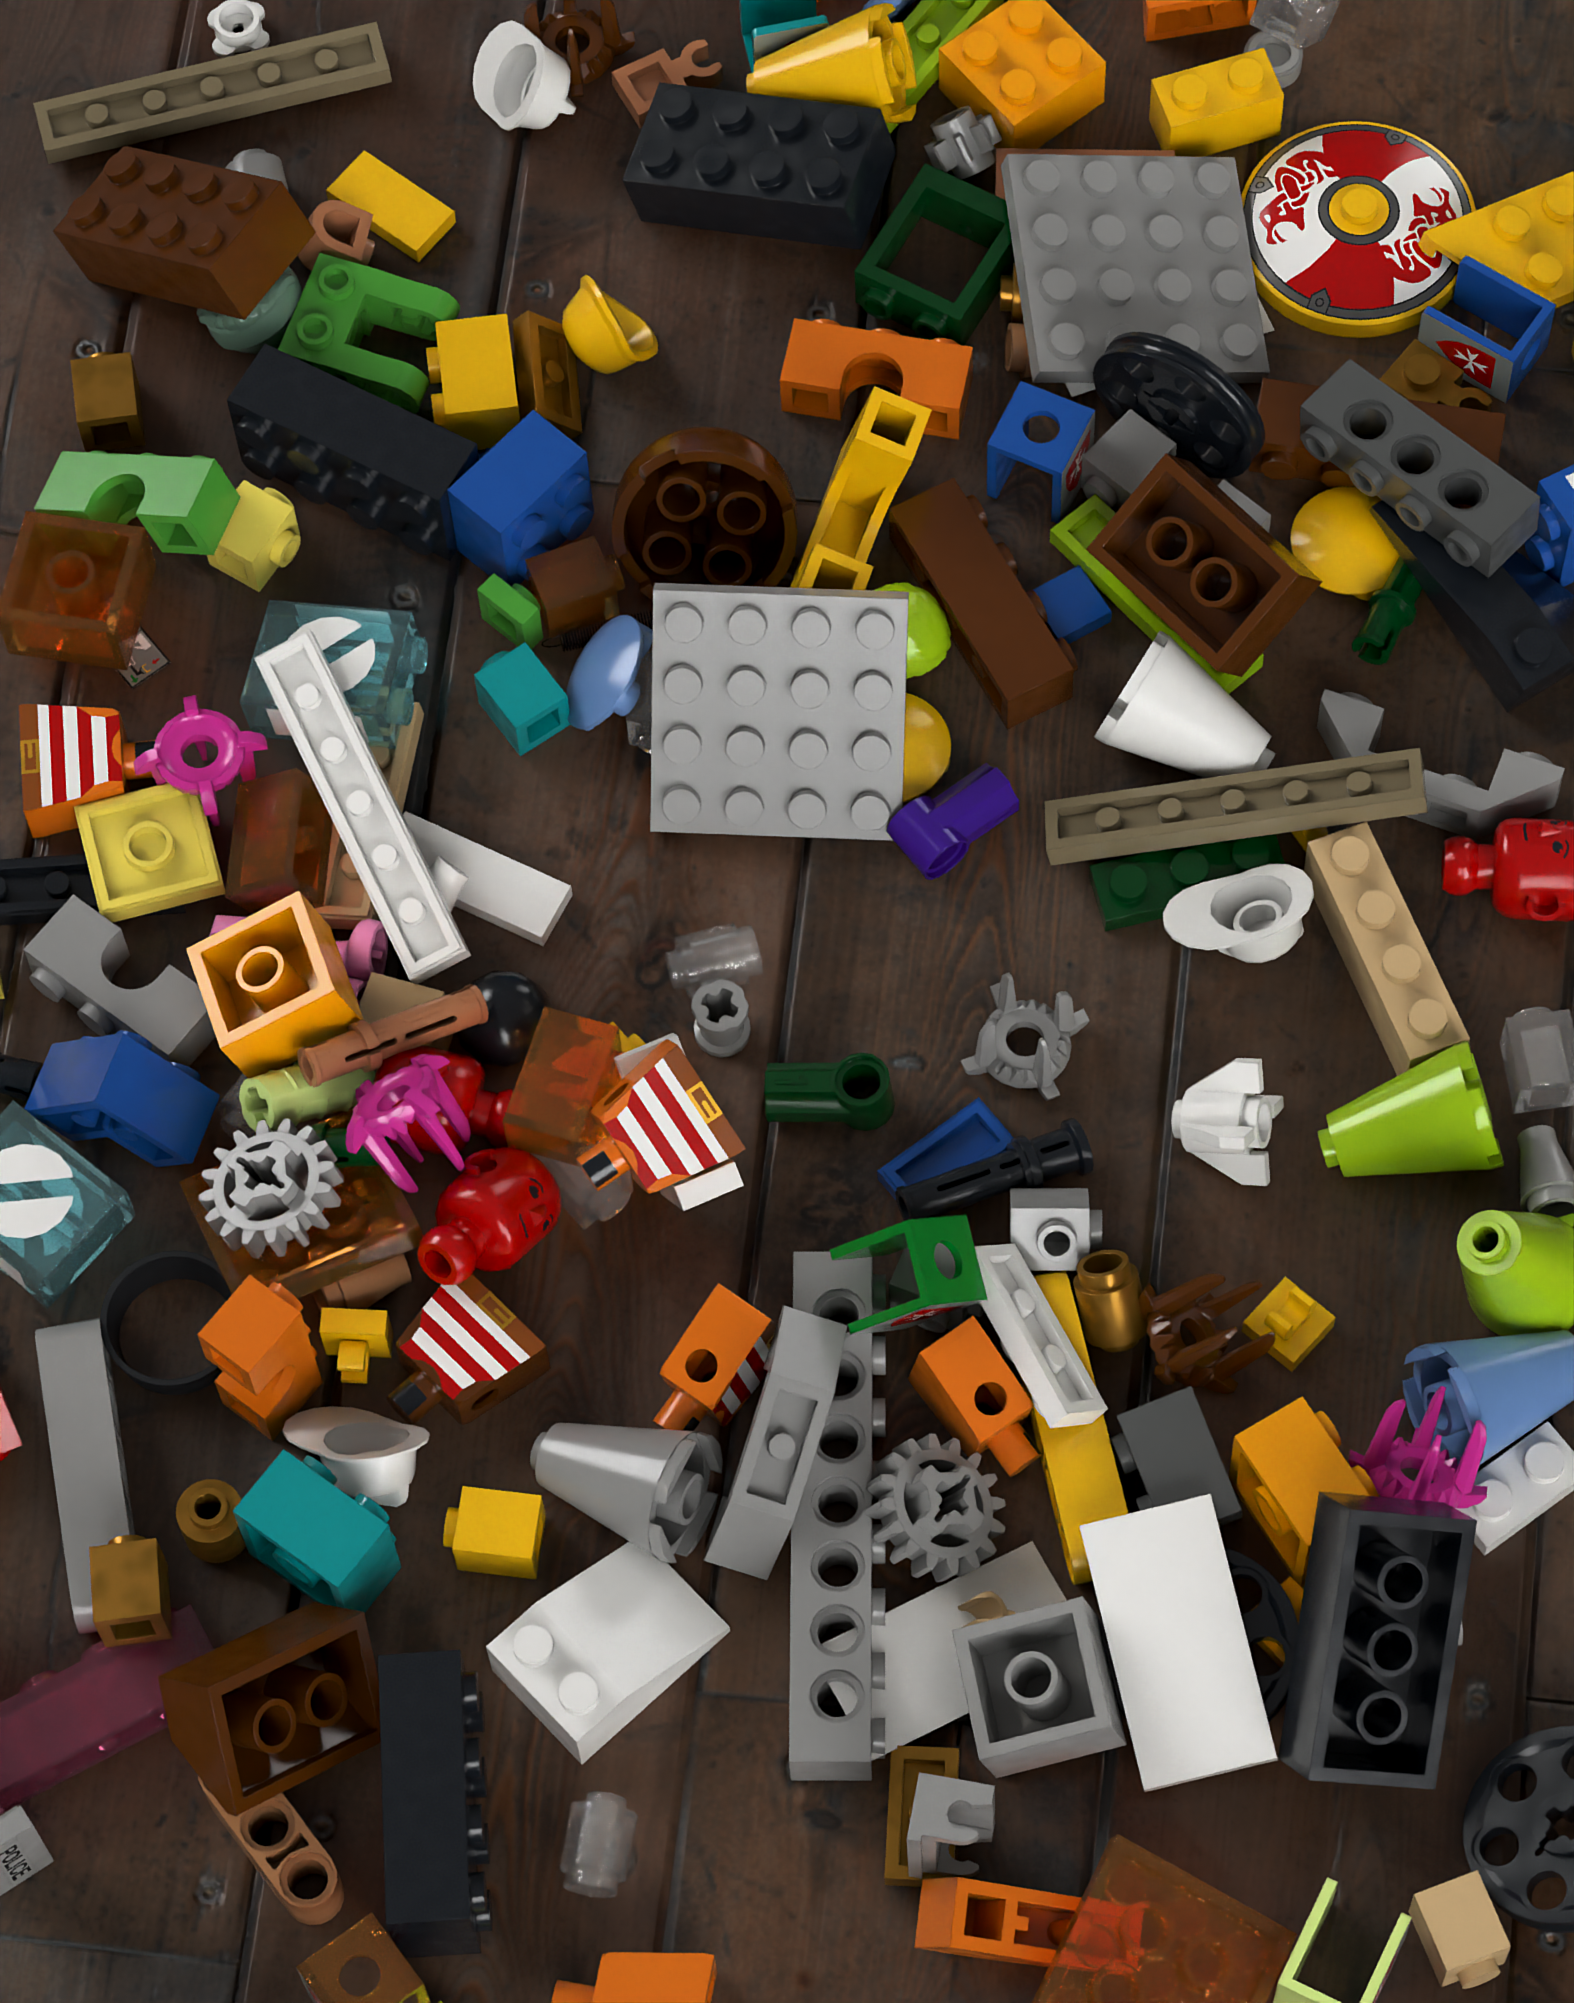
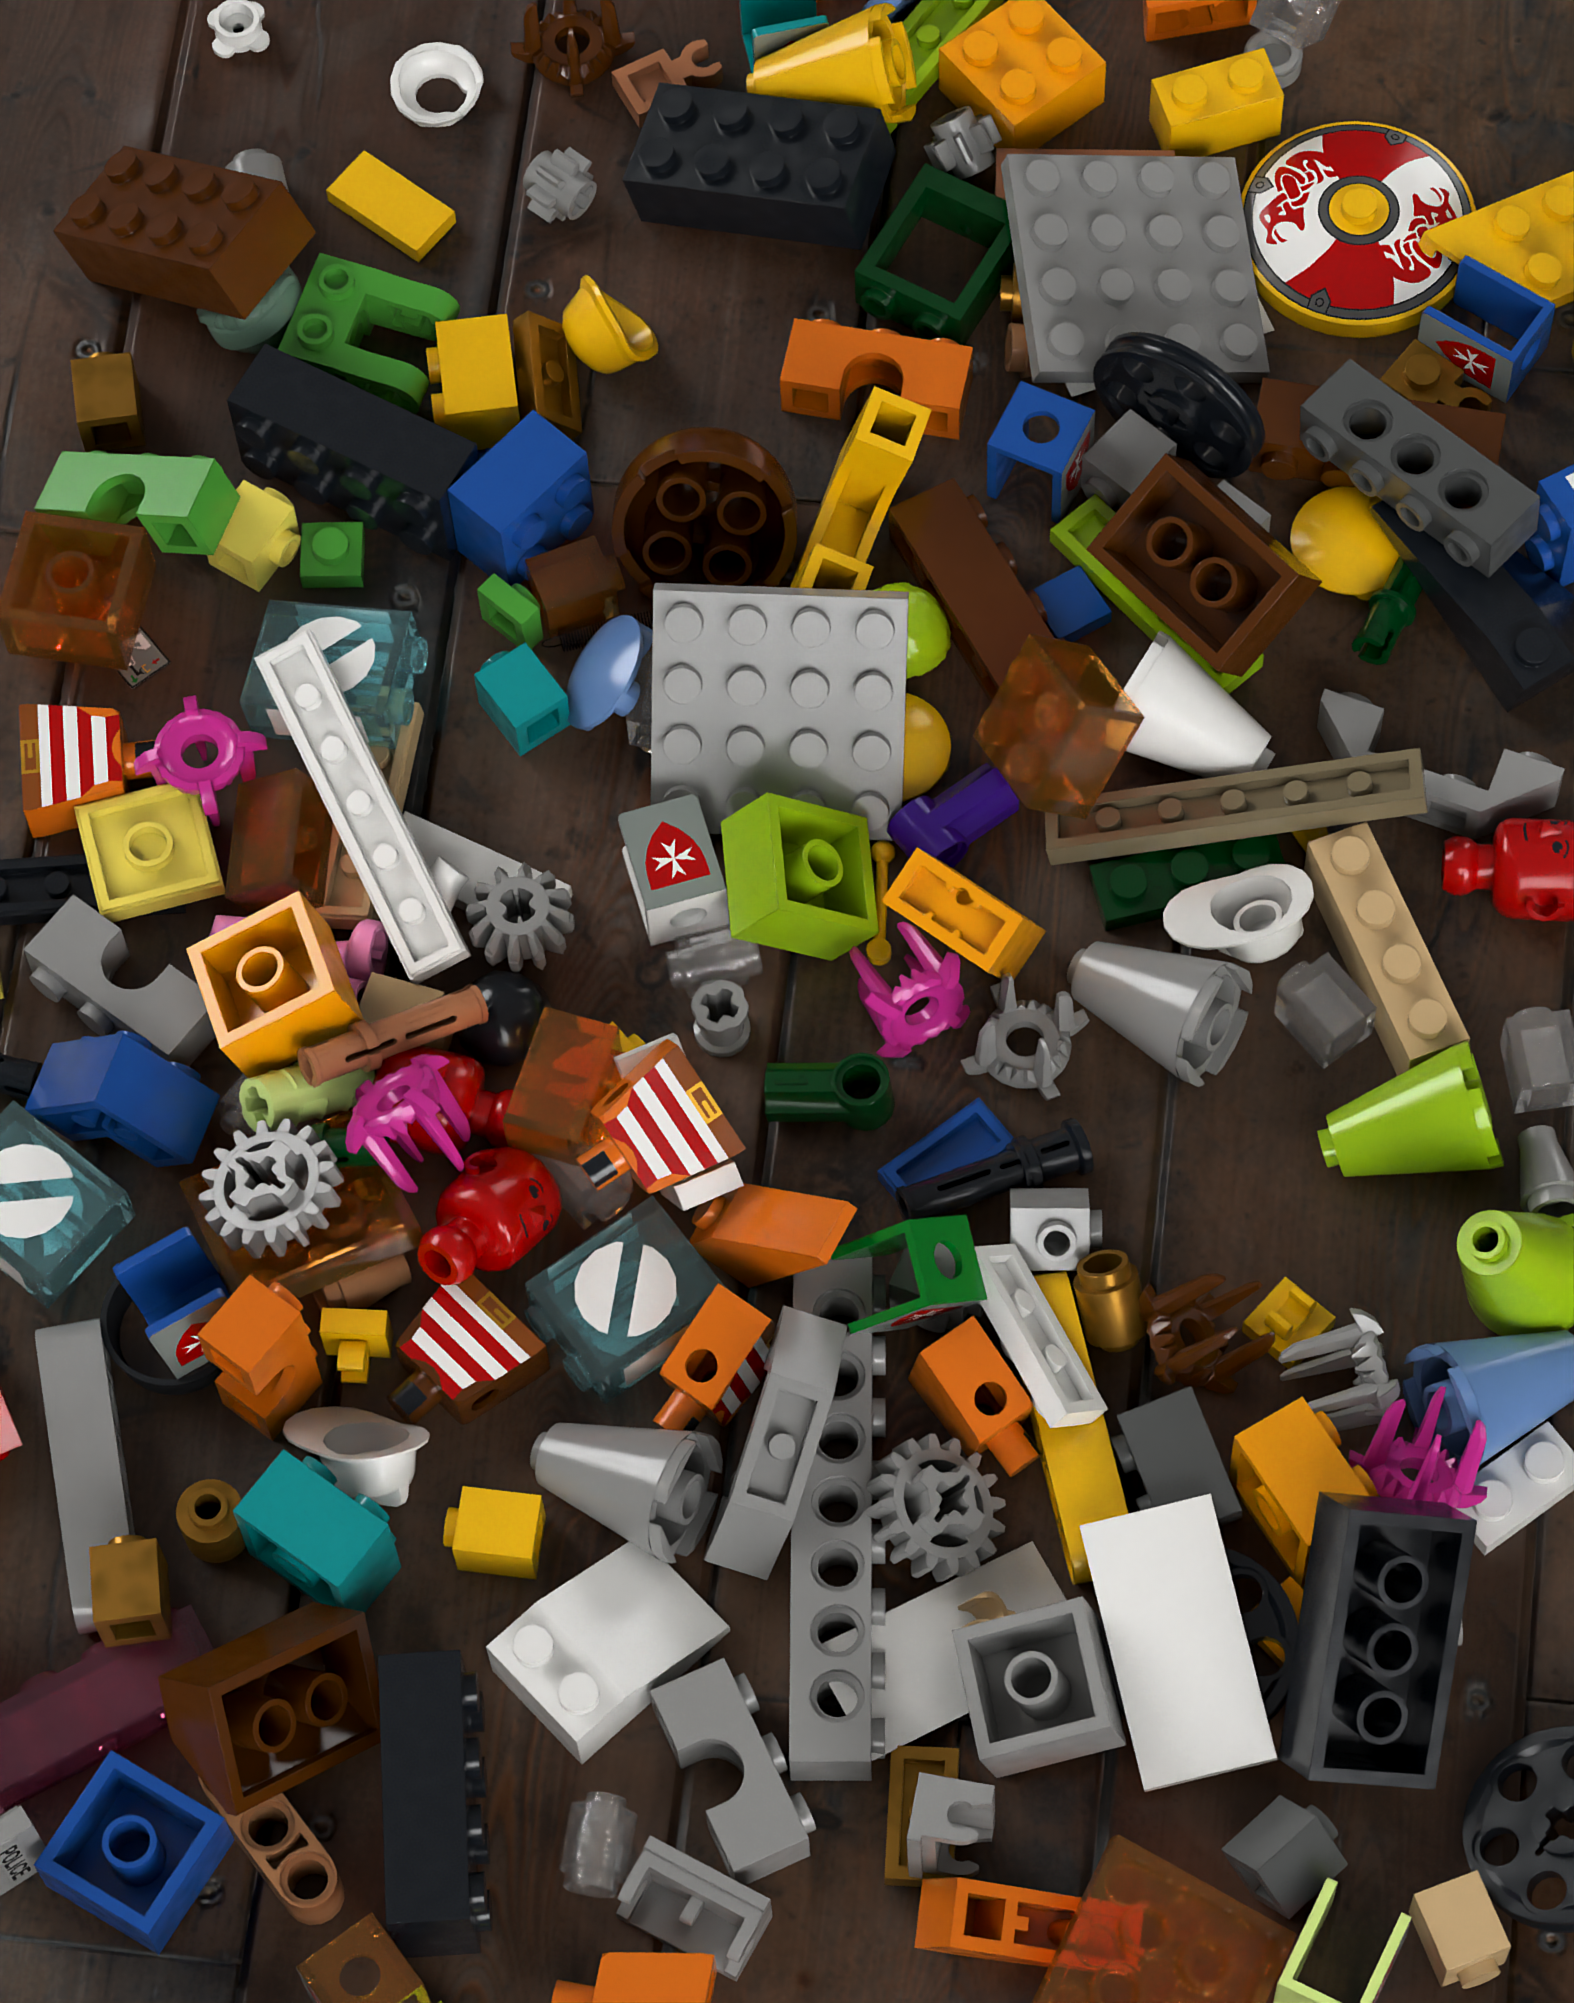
dark tan plate [33,22,392,164] -> none
nougat plate [297,200,375,271] -> none
white piece [472,20,577,131] -> none
white brick [1171,1058,1284,1186] -> none
none -> blue brick [34,1750,235,1955]
none -> blue piece [112,1227,230,1379]
none -> bright green plate [300,522,365,588]
none -> white piece [390,42,484,127]
none -> light grey gear [466,862,575,972]
none -> light grey gear [523,147,597,223]
none -> clear light blue brick [524,1195,725,1404]
none -> light grey hinge [616,1835,773,1982]
none -> piece [618,794,730,946]
none -> light grey arch [650,1658,816,1885]
none -> orange slope [686,1183,858,1288]
none -> lime brick [721,792,879,961]
none -> dark pink piece [849,921,971,1058]
none -> yellow hinge [866,840,895,966]
none -> light orange window [881,847,1046,981]
none -> clear orange brick [973,633,1145,819]
none -> light grey cone [1067,941,1253,1087]
none -> dark grey brick [1221,1795,1348,1919]
none -> clear brick [1274,952,1377,1069]
none -> light grey piece [1278,1308,1400,1431]

